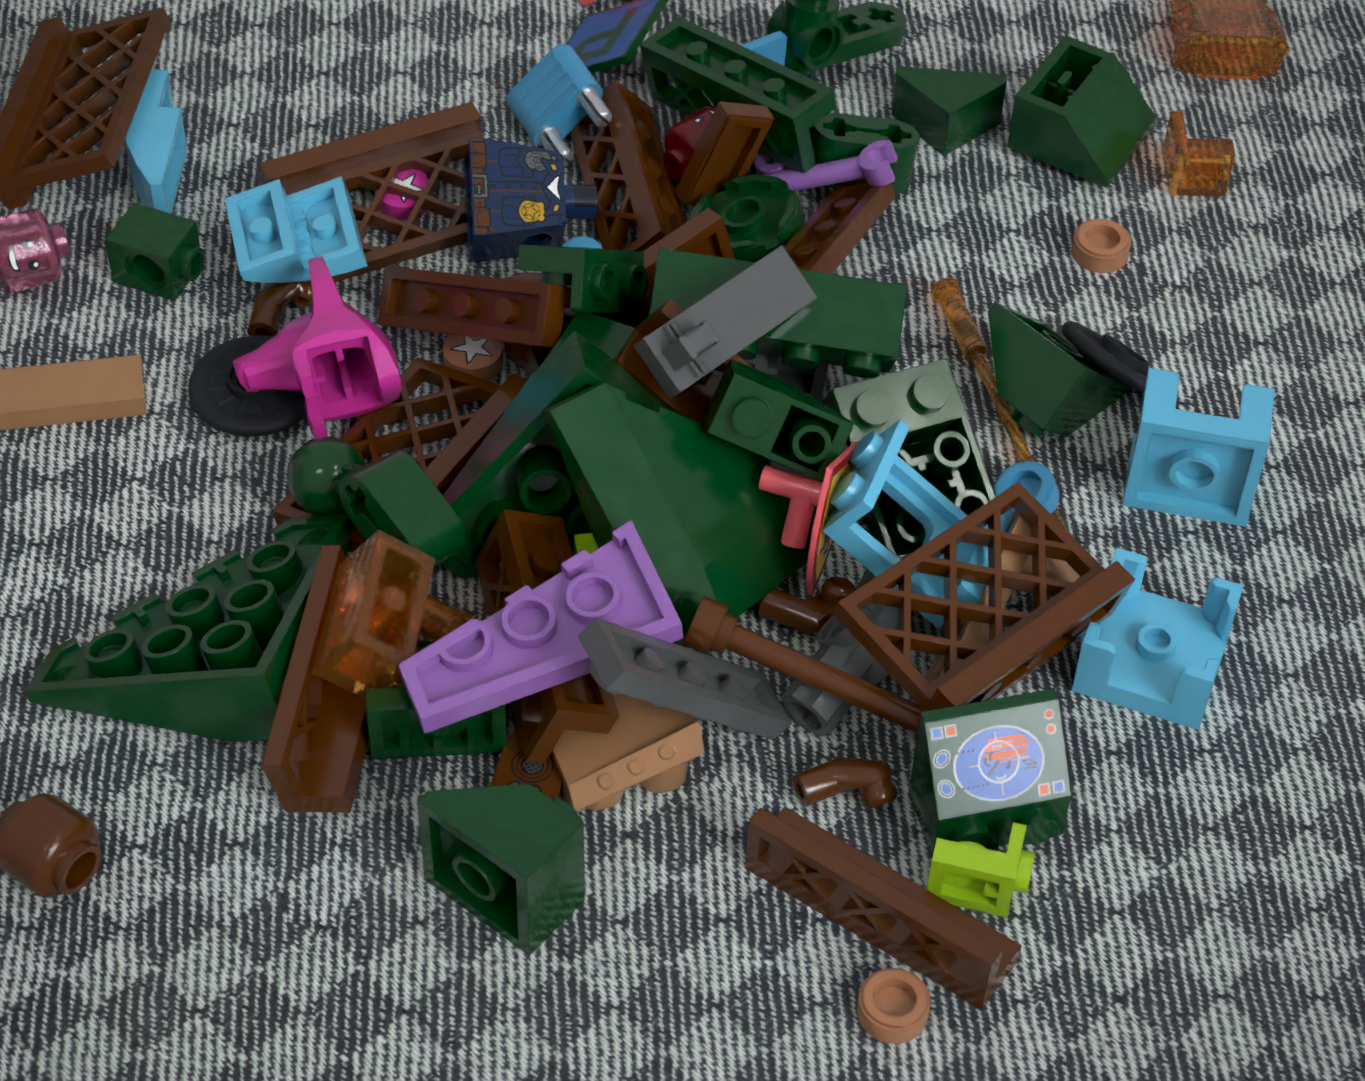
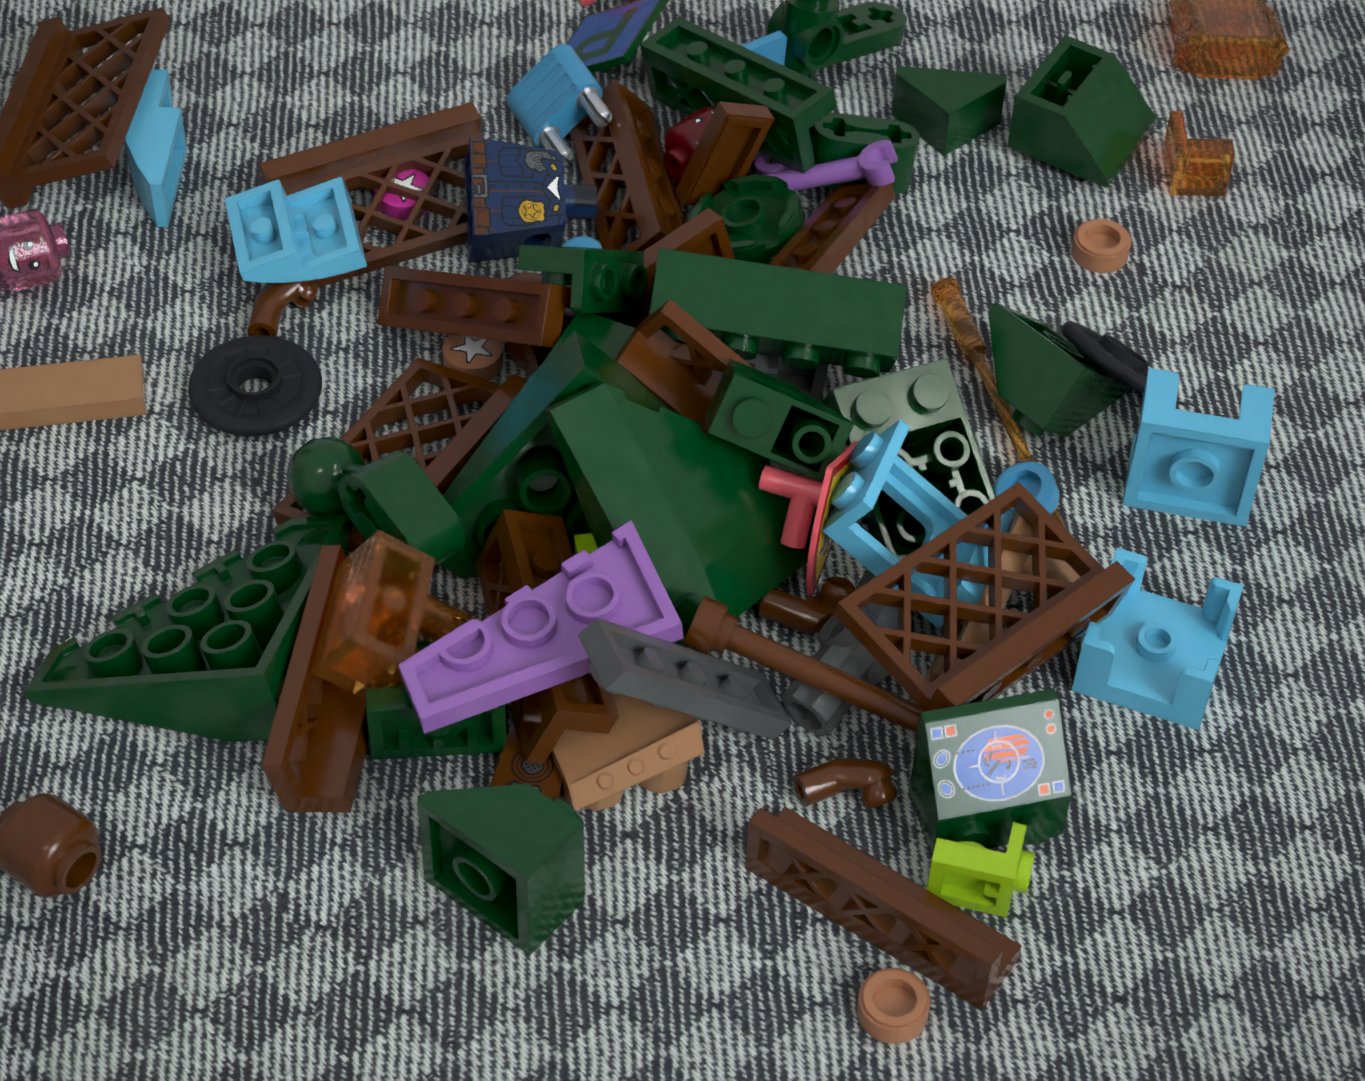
dark green brick [105,202,205,301] -> none
dark pink piece [233,256,402,439] -> none
dark grey hinge [633,245,818,399] -> none

